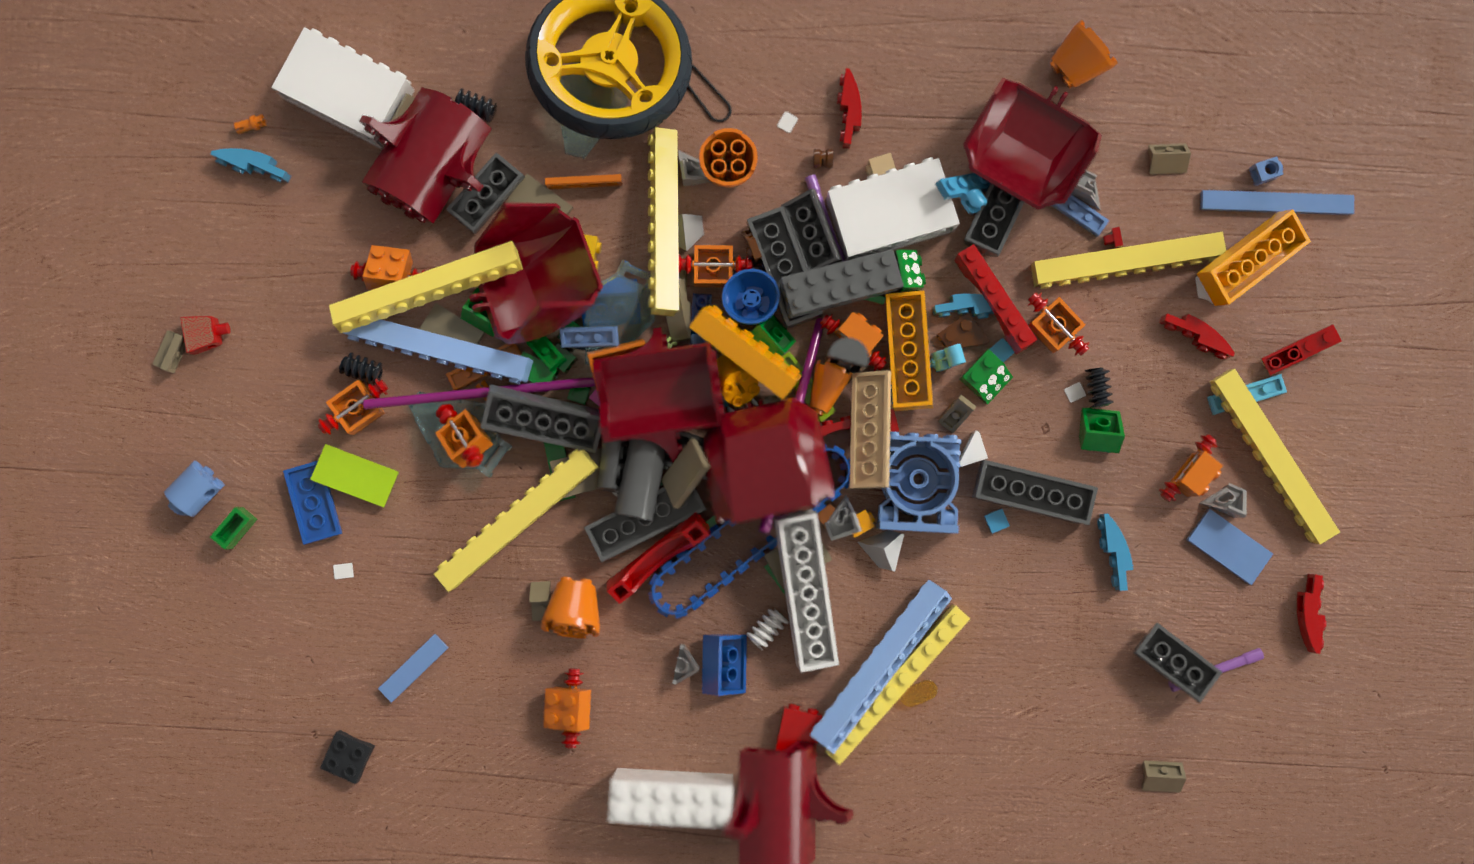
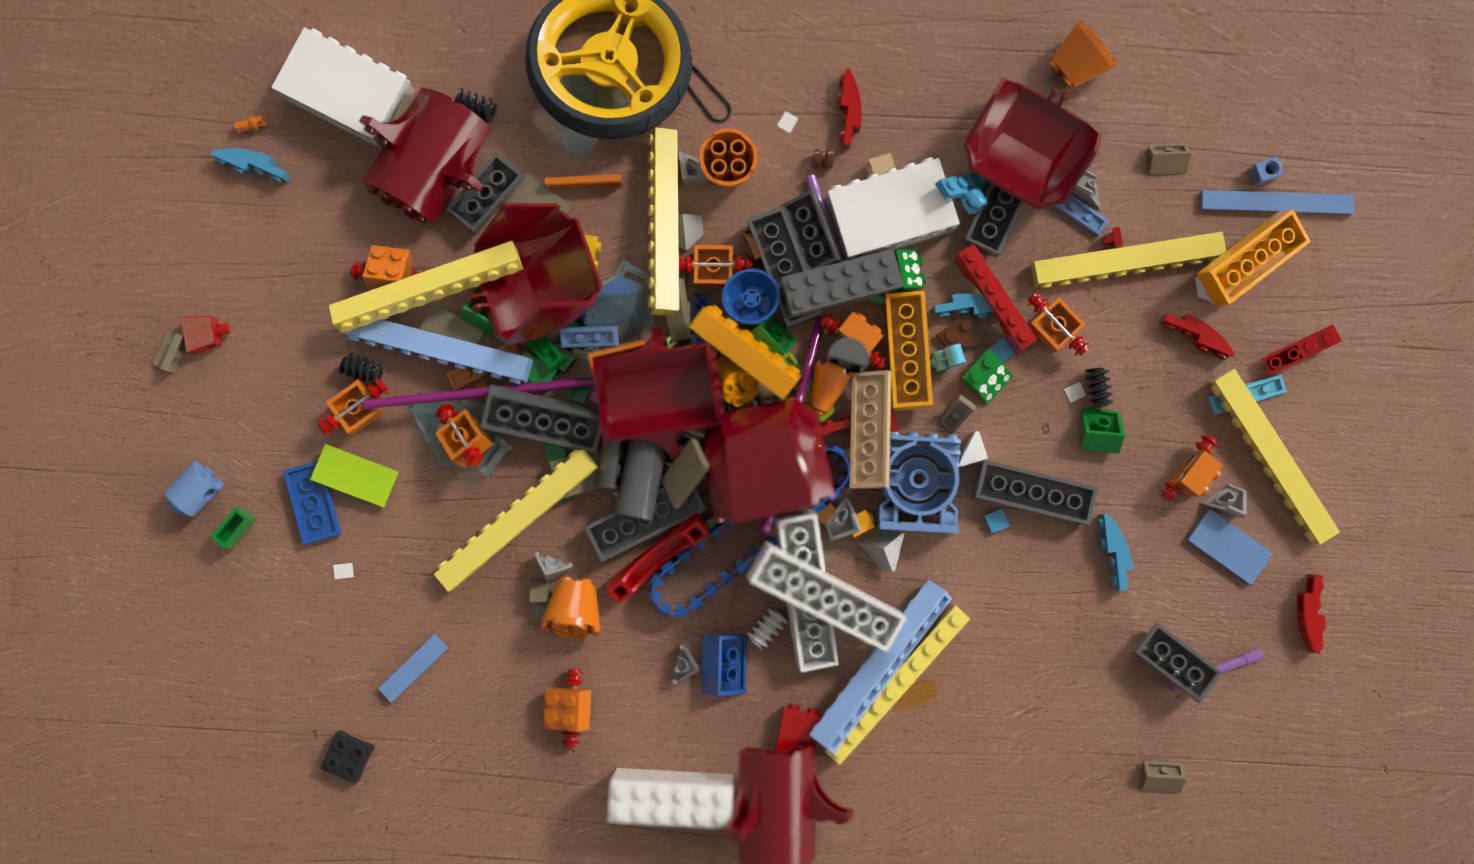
none -> light grey slope [535,552,573,583]
none -> white brick [747,542,907,652]

